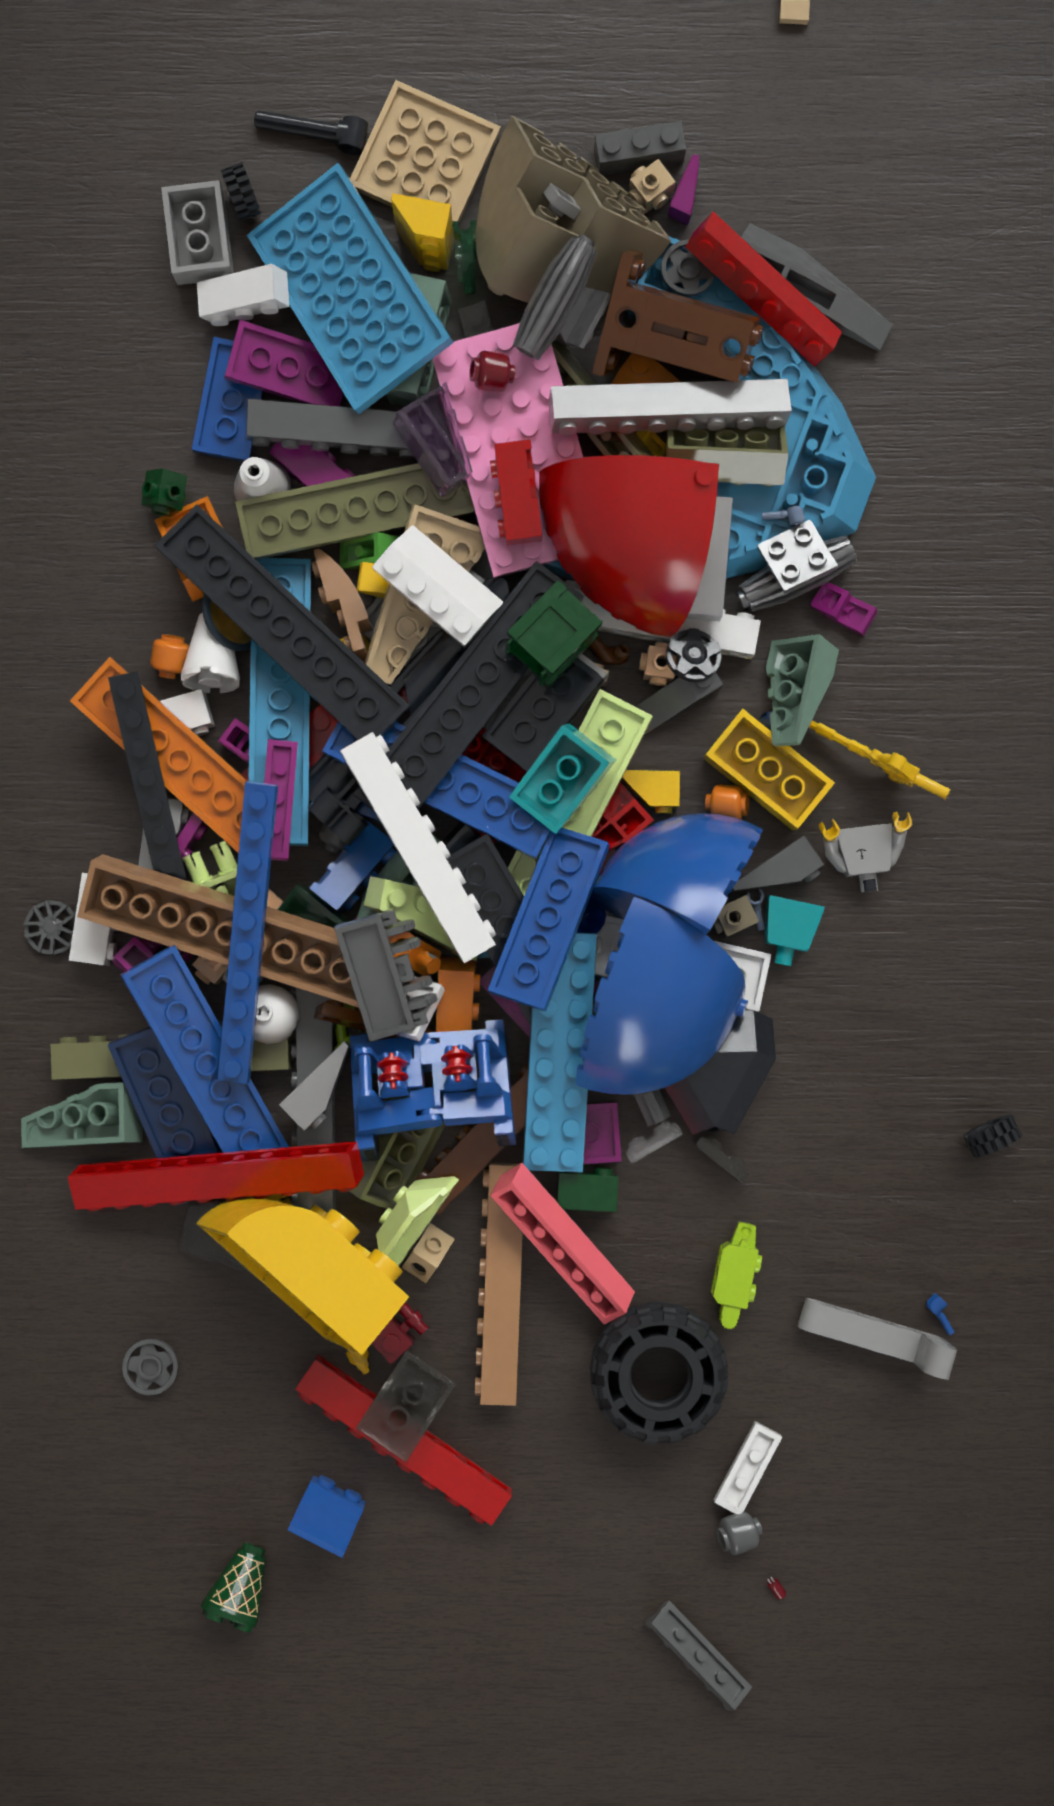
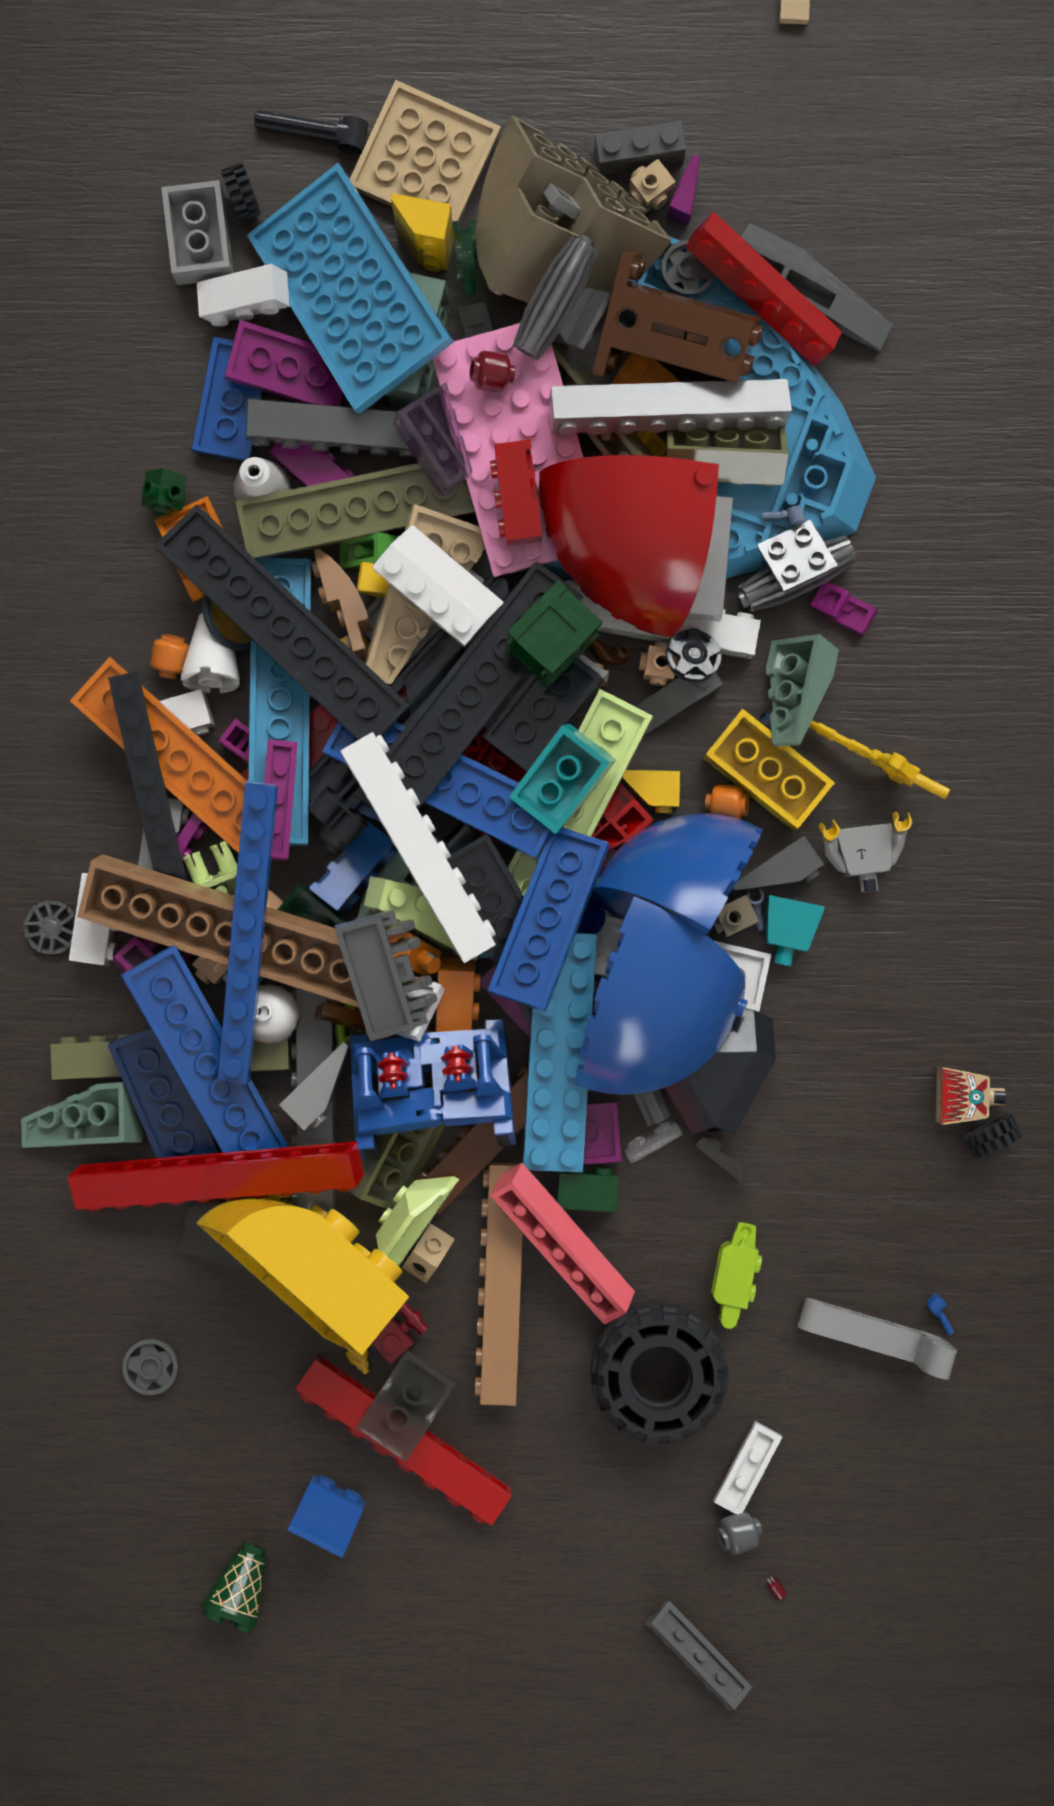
none -> torso [936,1067,1006,1124]

